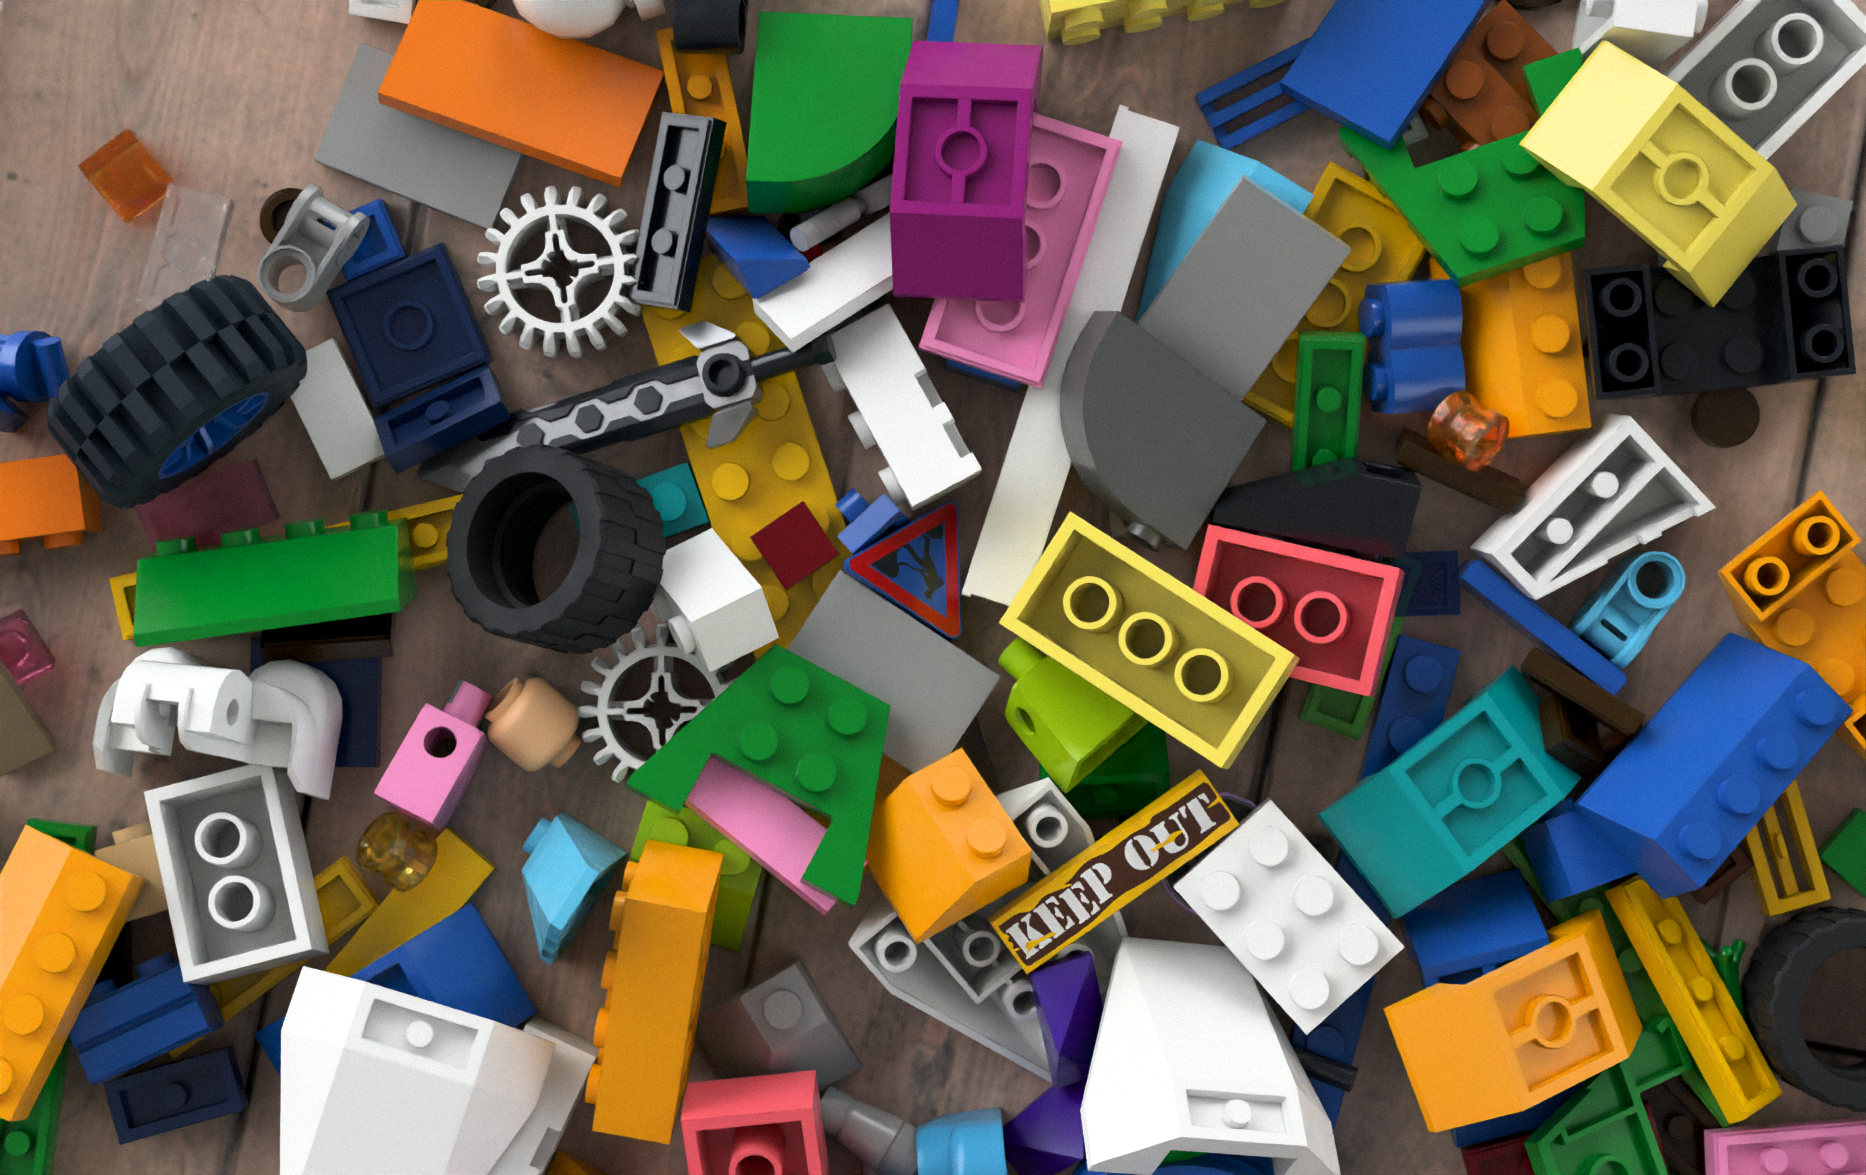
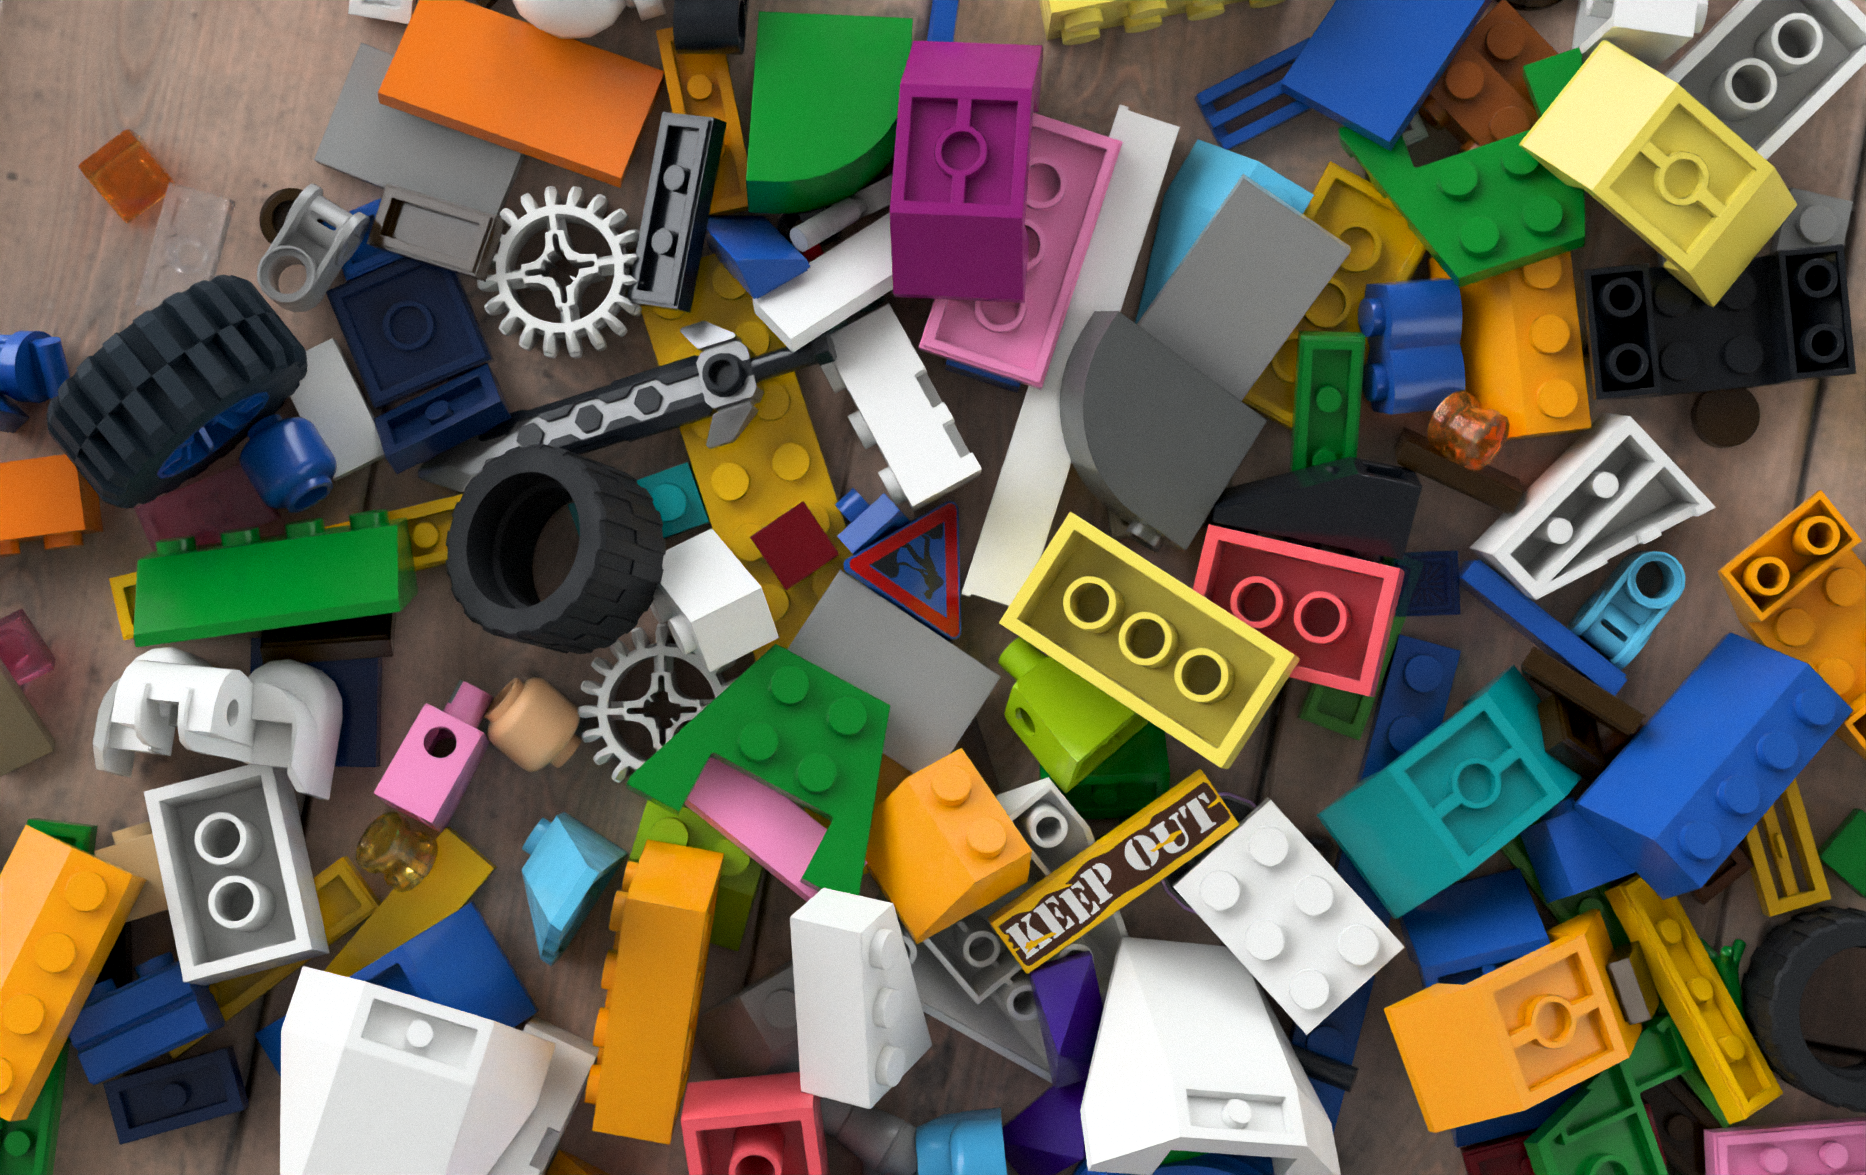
none -> blue head [239,414,337,513]
none -> tile [367,183,506,282]
none -> white wedge [790,888,932,1109]
none -> dark brown tile [1606,940,1660,1025]

